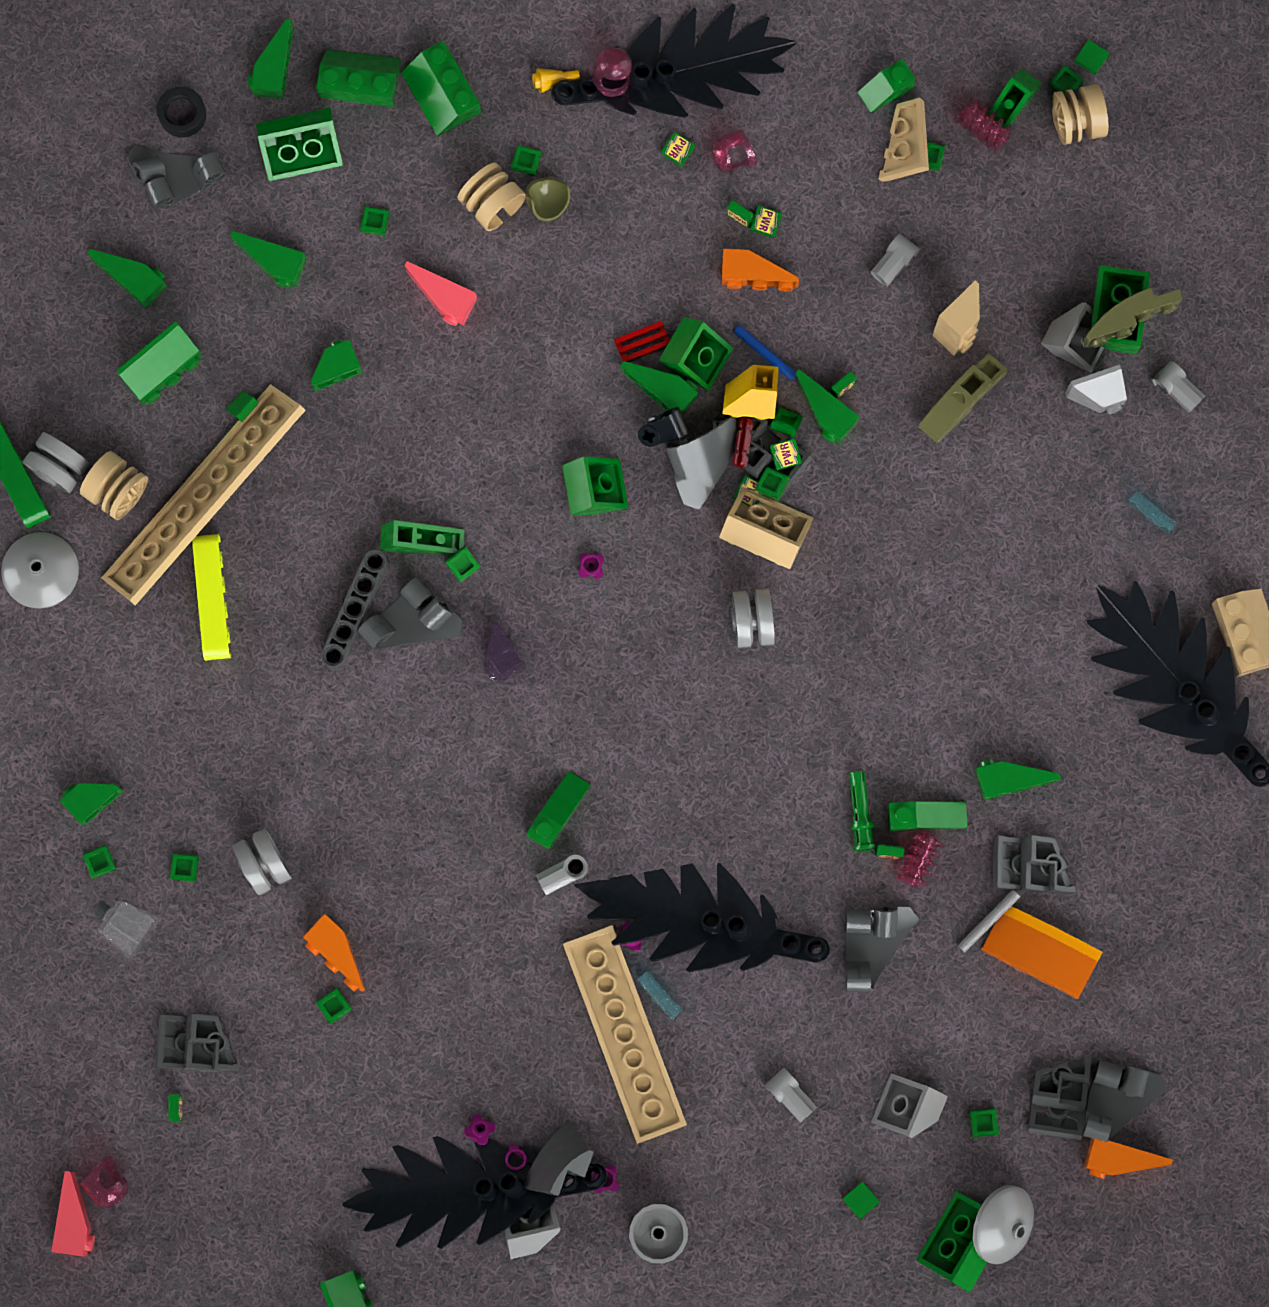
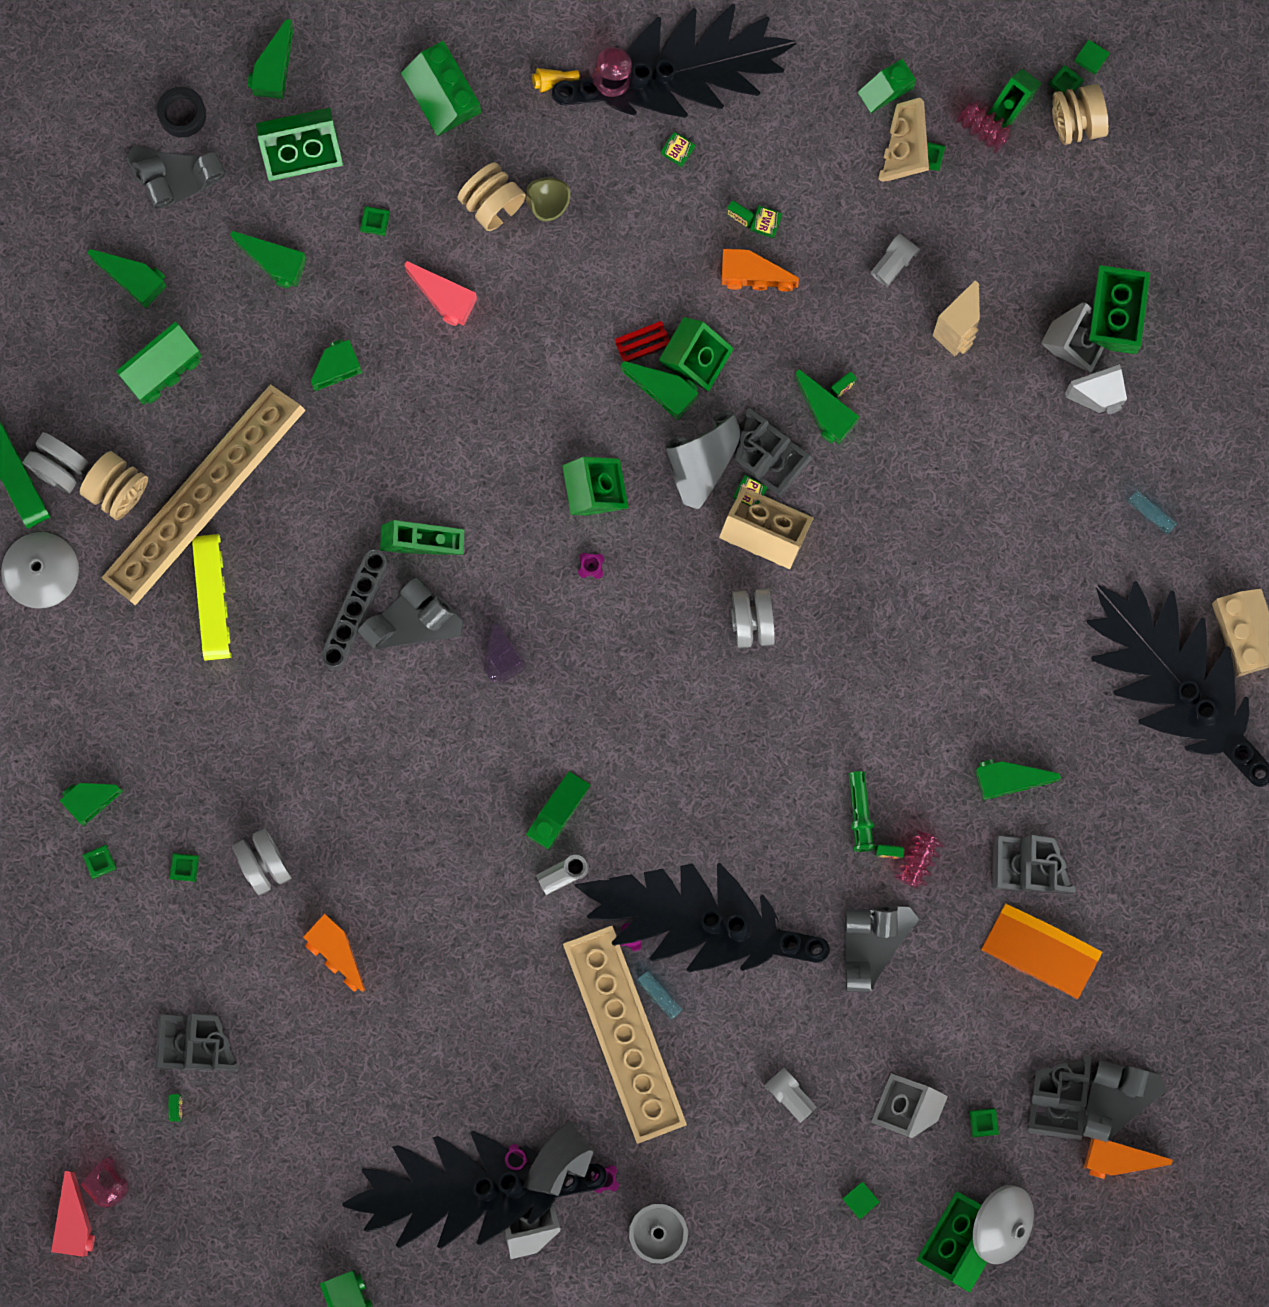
clear torso [92,900,160,960] -> none
green tile [226,391,259,422] -> none
green tile [315,988,353,1025] -> none
green slope [316,49,401,107] -> none
green tile [444,546,481,582] -> none
magenta plate [464,1114,496,1145] -> none
green tile [511,145,542,176] -> none
black piece [638,407,690,447] -> none
clear pink helmet [711,130,757,173] -> none
yellow slope [723,365,779,420] -> none
dark red axle [732,417,753,468] -> none
blue bar [733,325,796,382] -> none
green tile [755,466,790,502] -> none
tile [769,439,802,471] -> none
green tile [770,407,803,438] -> none
green slope [887,802,968,832] -> none
olive slope [918,353,1008,443] -> none
light grey bar [957,890,1020,953] -> none
olive slope [1083,288,1183,348] -> none
light grey piece [1152,361,1205,413] -> none

